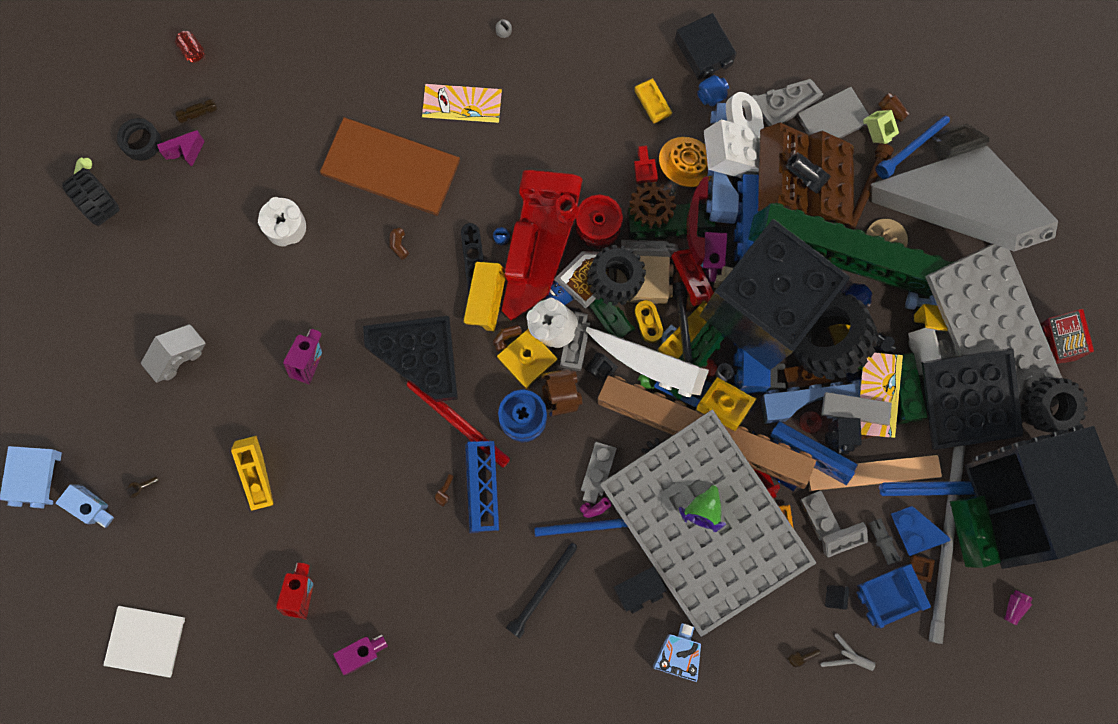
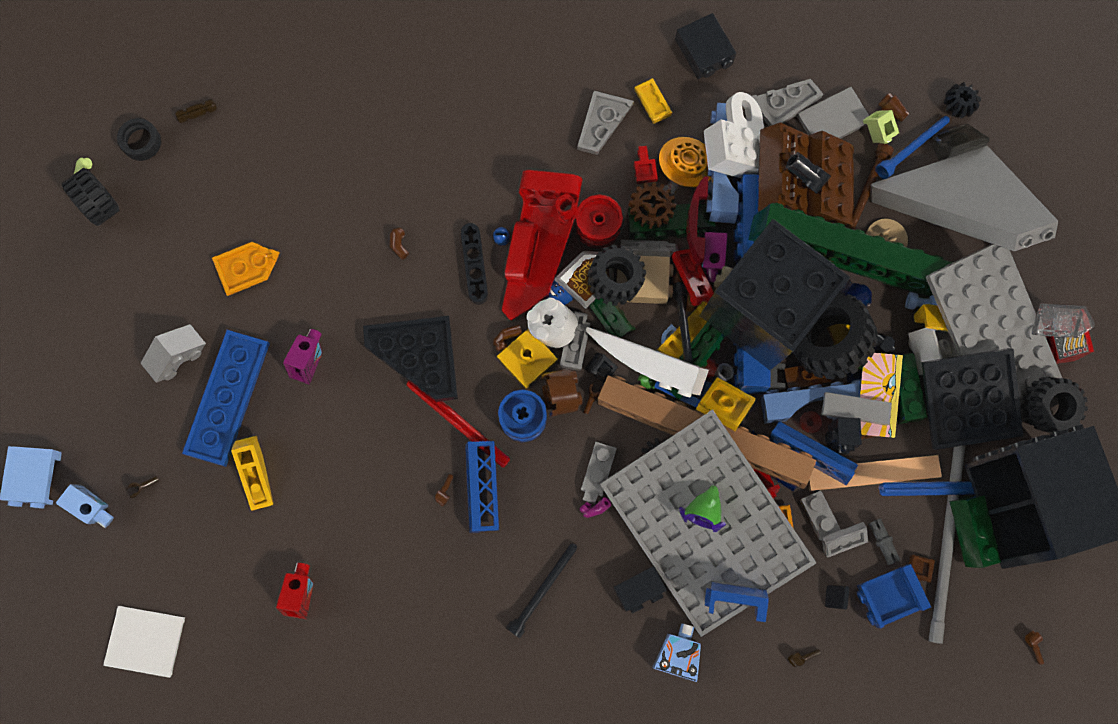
magenta slope [157,130,205,166] -> none
clear red brick [175,31,205,63] -> none
white brick [258,197,306,247] -> none
dark orange tile [320,117,460,216] -> none
magenta torso [333,634,388,677] -> none
sticker [422,84,502,123] -> none
yellow panel [464,262,505,331] -> none
light grey hinge [496,19,512,38] -> none
blue bar [534,519,628,537] -> none
yellow plate [635,300,663,343] -> none
blue head [697,75,729,107] -> none
light grey plant [821,633,875,671] -> none
blue wing [891,506,951,556] -> none
magenta cone [1004,590,1033,626] -> none
none -> blue plate [182,330,270,467]
none -> light orange tile [212,242,280,296]
none -> light grey wing [577,91,634,155]
none -> reddish brown hand [583,383,602,415]
none -> blue panel [705,582,769,622]
none -> black gear [943,82,982,119]
none -> reddish brown hand [1024,631,1044,665]
none -> clear slope [1032,304,1095,338]

